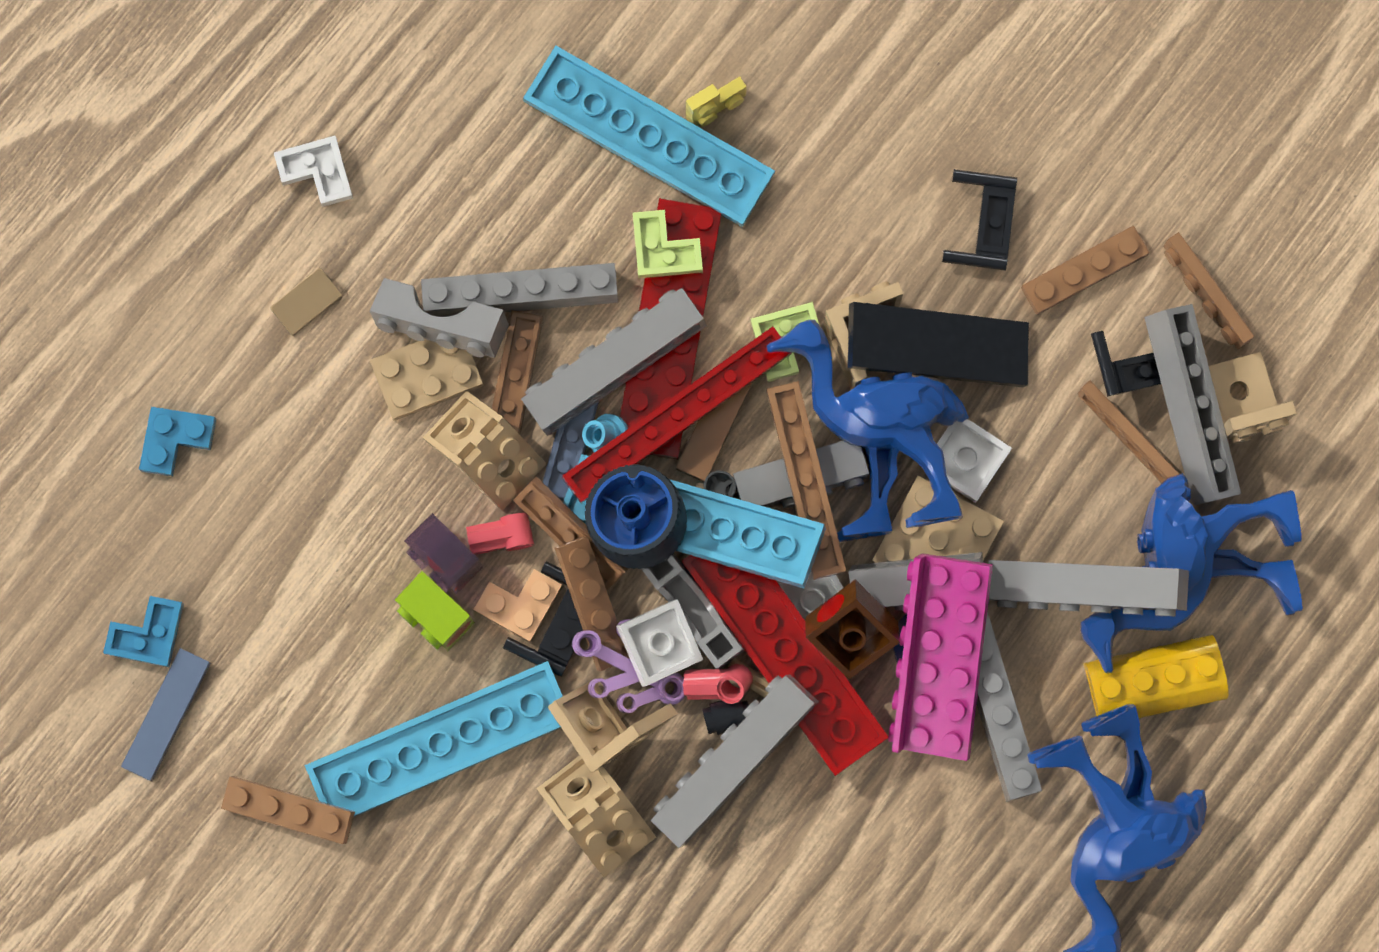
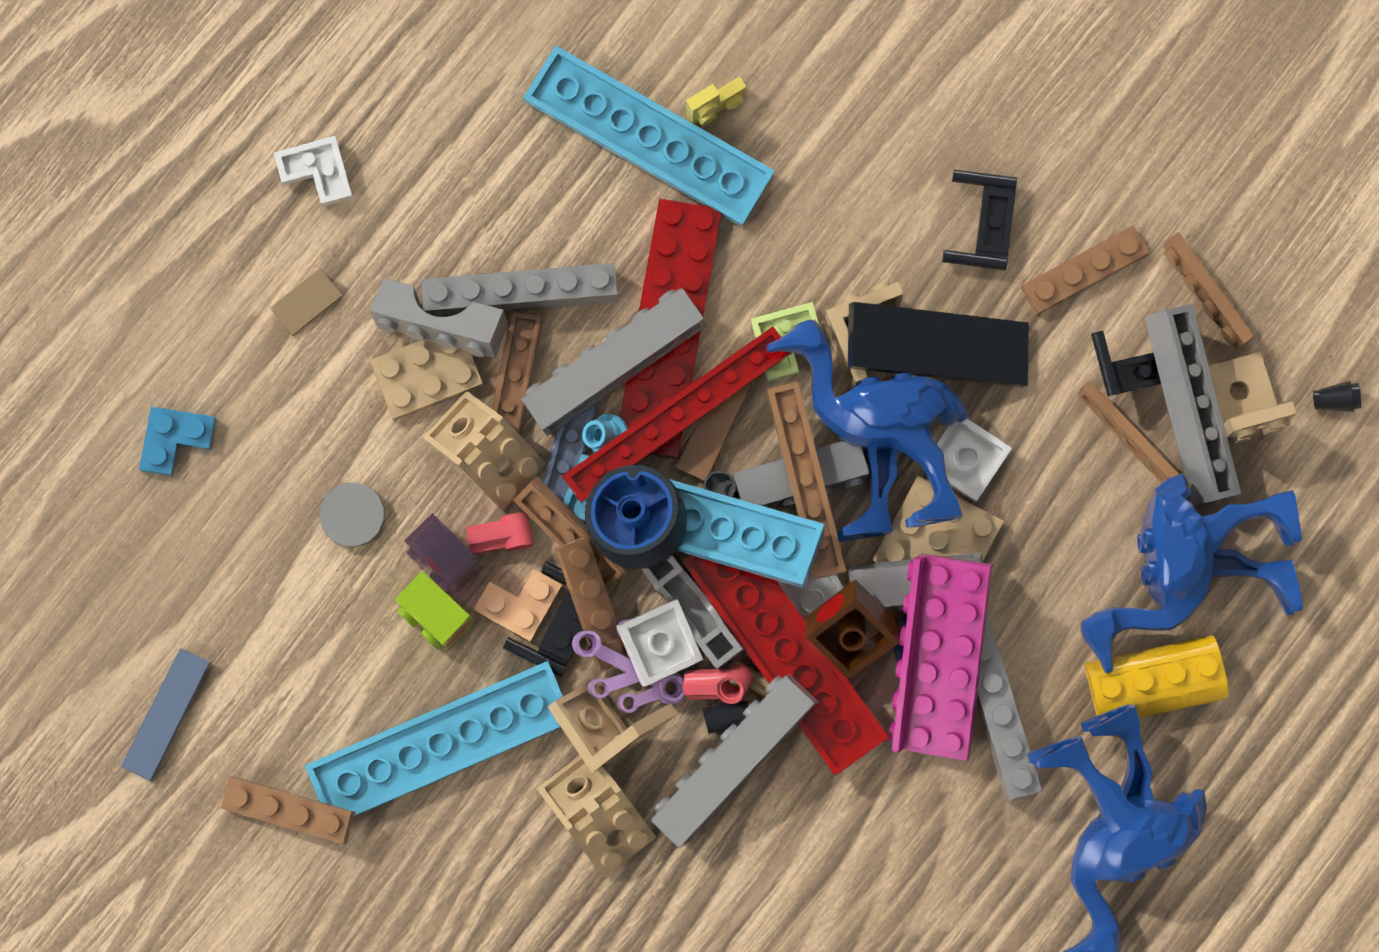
dark azure plate [103,596,184,667] -> none
yellowish green plate [633,210,703,278] -> none
light grey brick [988,560,1189,617] -> none
none -> light grey tile [320,483,385,548]
none -> black cone [1313,380,1361,412]

